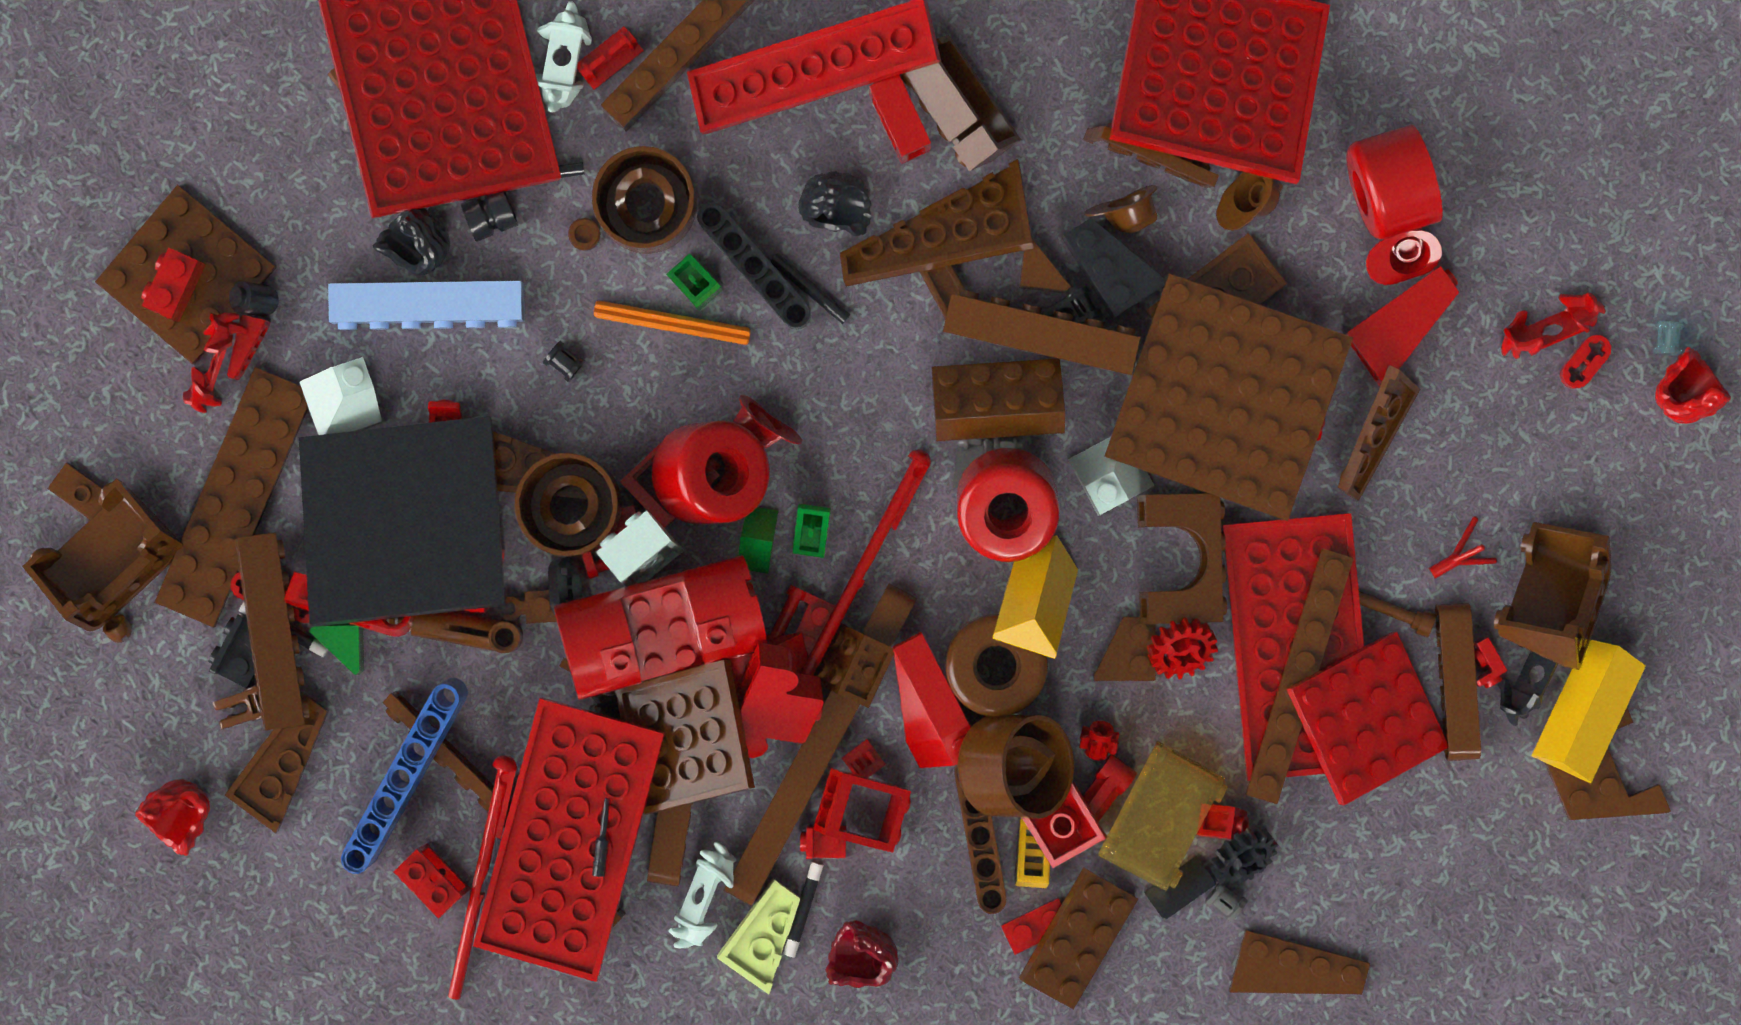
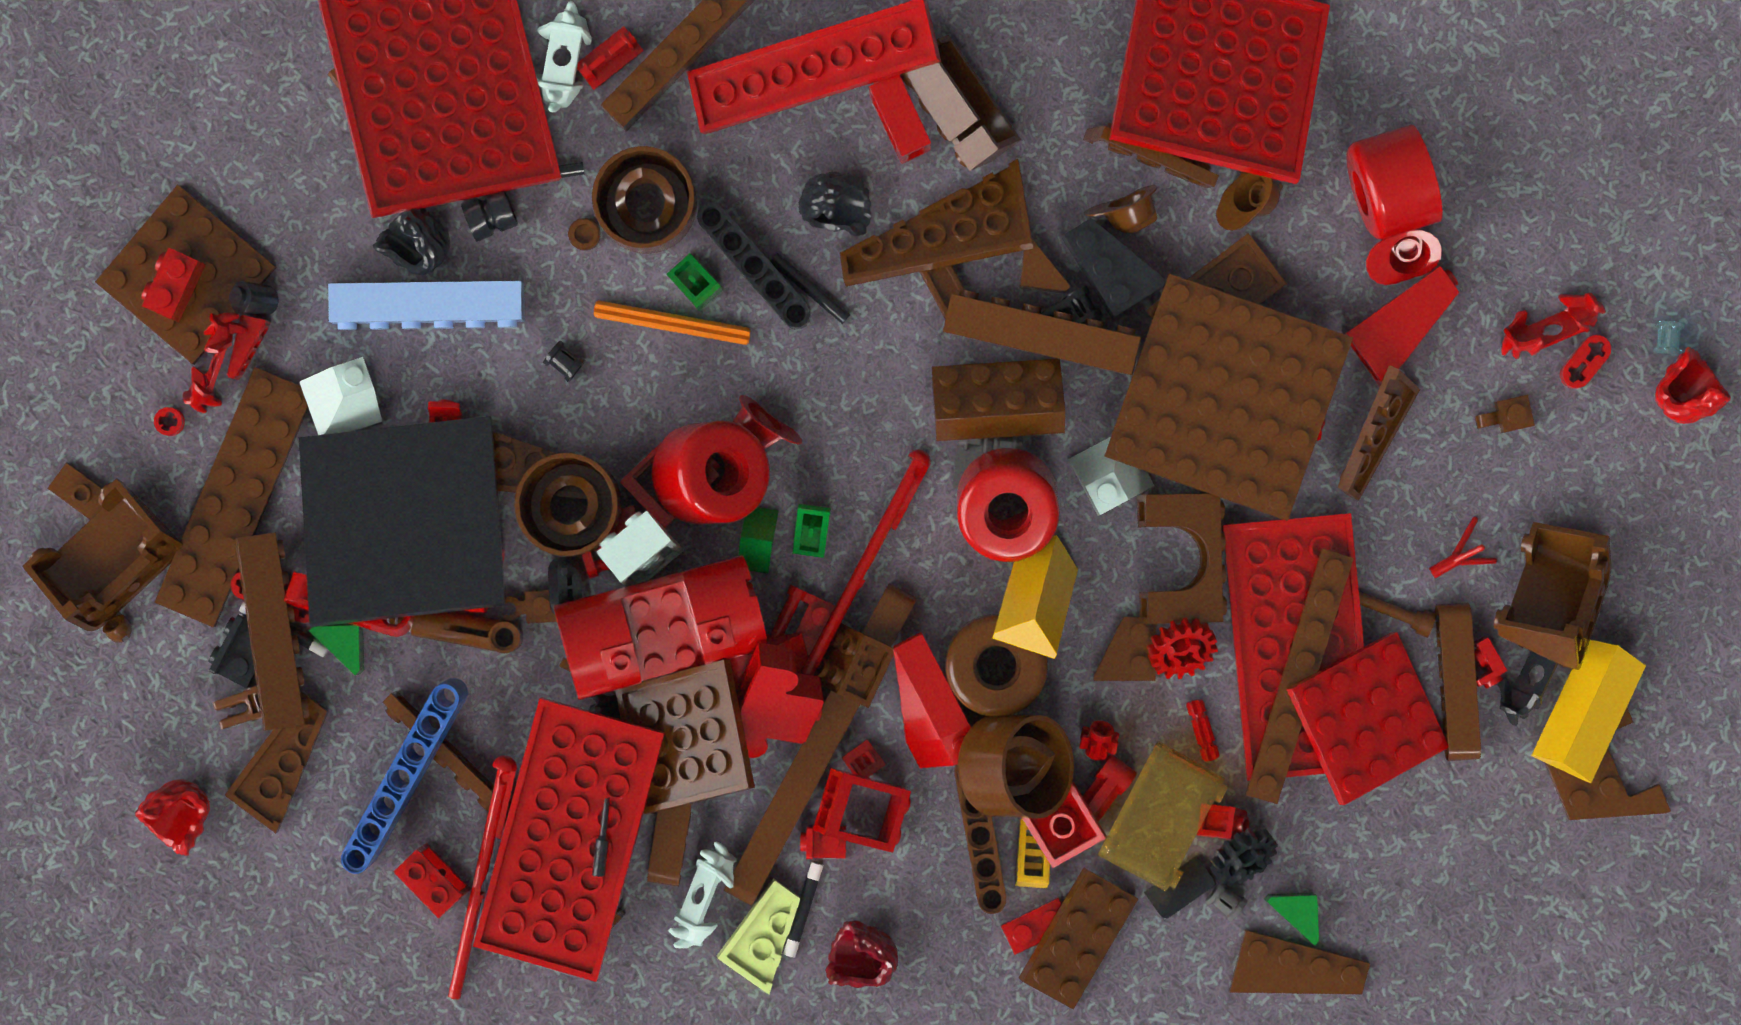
none -> red bush [154,407,185,436]
none -> red axle [1186,699,1220,762]
none -> green slope [1264,892,1319,946]
none -> reddish brown plate [1474,395,1535,433]

